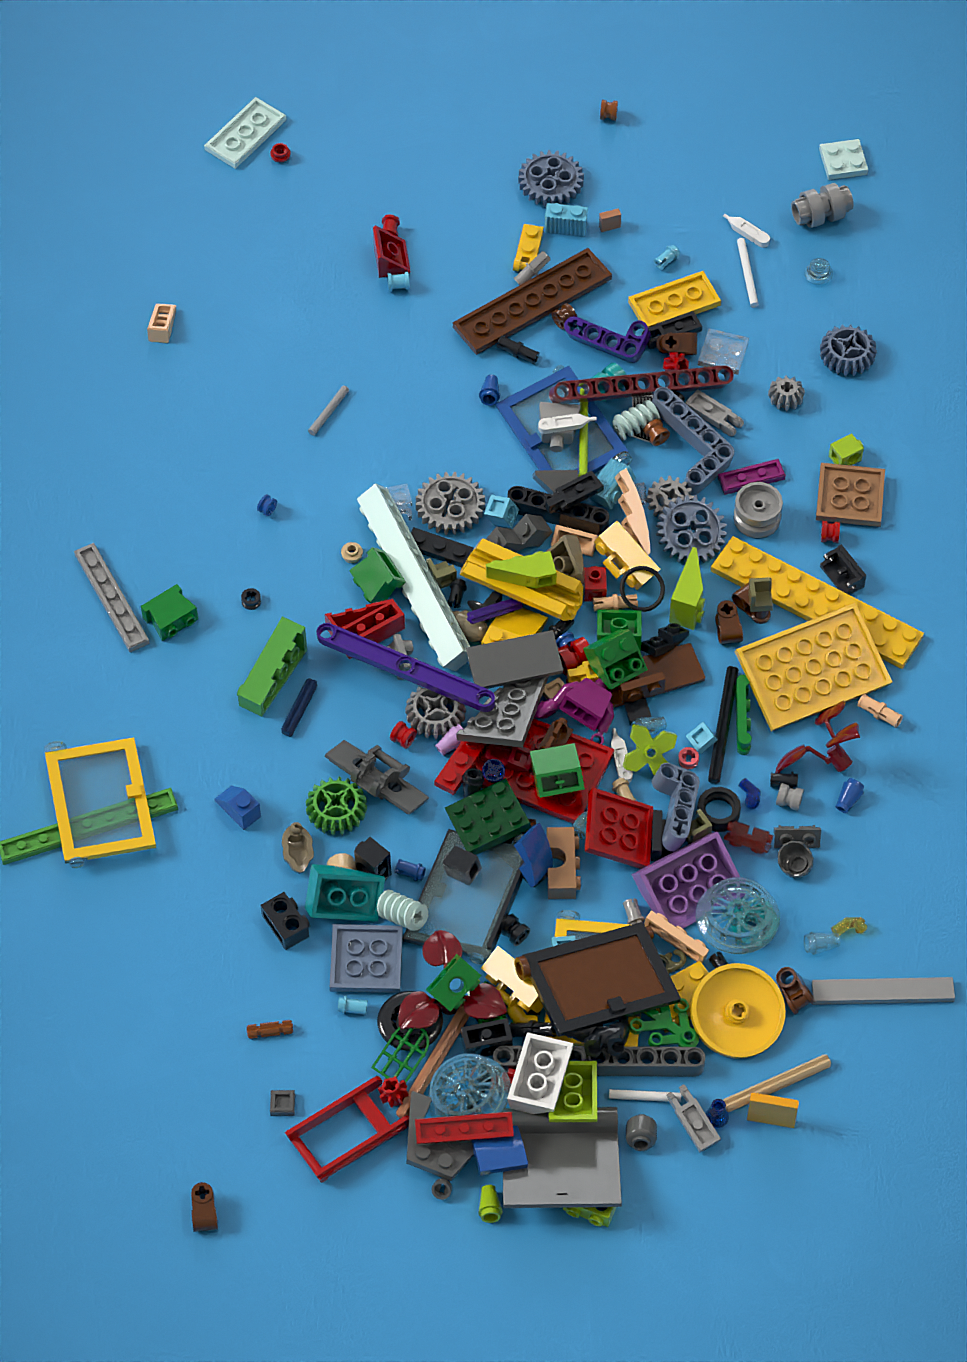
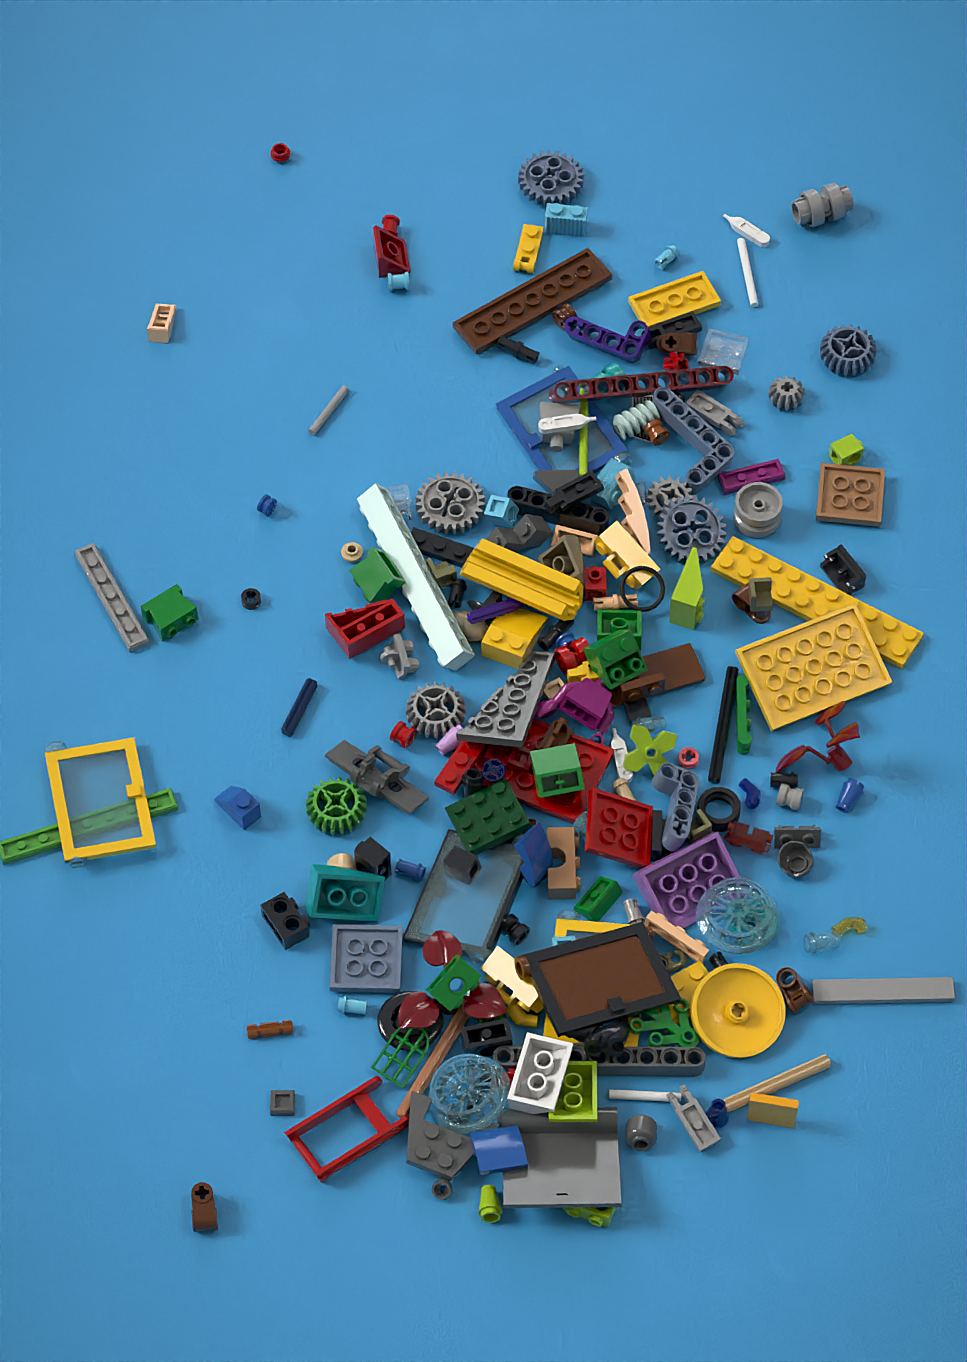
light aqua tile [204,97,287,169] -> none
bright green wedge [237,616,307,717] -> none
dark tan arm [282,822,314,874] -> none
dark purple beam [316,623,496,712] -> none
light aqua piece [377,889,428,931] -> none
red gear [378,1076,409,1108] -> none
red plate [415,1112,514,1144] -> none
dark grey tile [466,630,563,689] -> none
blue cone [479,375,500,406] -> none
lime slope [486,551,557,589] -> none
black pin [509,1020,557,1038] -> none
light grey axle [514,251,550,285] -> none
nougat tile [599,208,621,232] -> none
dark orange wheel [600,99,618,121] -> none
black slope [641,623,689,657] -> none
medium azure plate [686,722,718,754] -> none
reddish brown piece [715,600,743,644] -> none
clear light blue cone [805,258,833,285] -> none
light aqua plate [819,139,868,180] -> none
red wheel [821,521,840,543] -> none
light nougat pin [857,694,903,728] -> none
none -> green slope [573,876,623,922]

